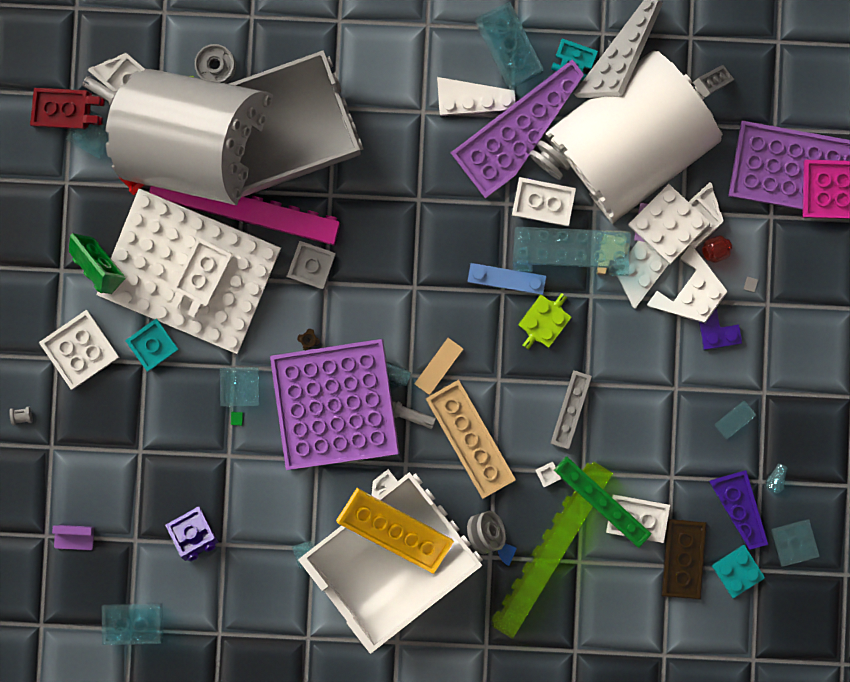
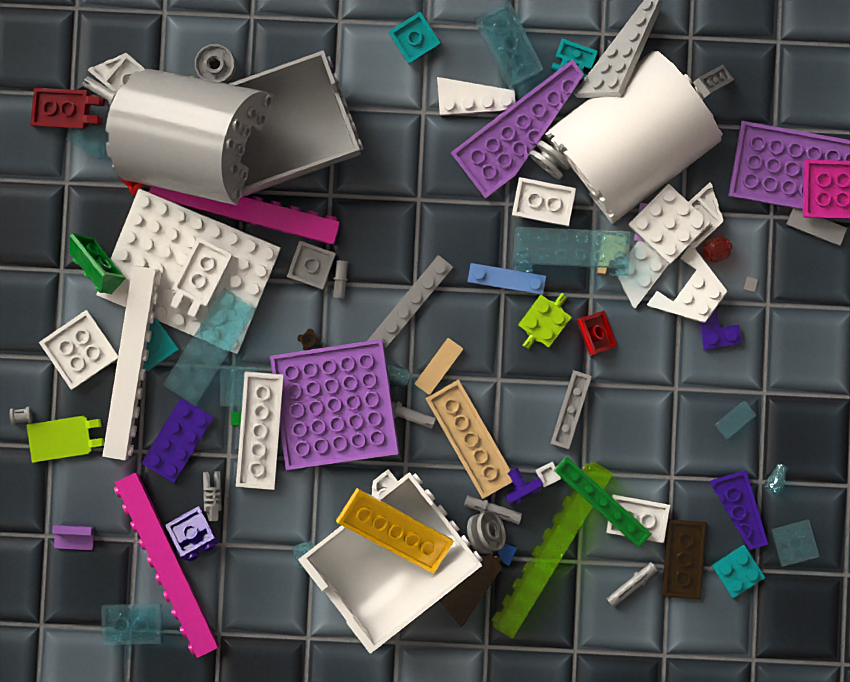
none -> lime tile [27,416,104,463]
none -> white brick [103,266,161,460]
none -> dark pink brick [114,472,220,658]
none -> dark purple plate [141,398,214,483]
none -> clear light blue plate [163,288,257,406]
none -> light grey hinge [203,471,221,521]
none -> white plate [236,371,284,490]
none -> light grey axle [333,260,348,299]
none -> light grey plate [367,255,453,349]
none -> teal plate [388,12,441,65]
none -> dark brown slope [439,553,502,627]
none -> light grey pin [464,495,522,525]
none -> dark purple plate [505,467,544,505]
none -> red slope [576,310,617,356]
none -> light grey pin [606,562,658,608]
none -> light grey tile [786,208,847,246]

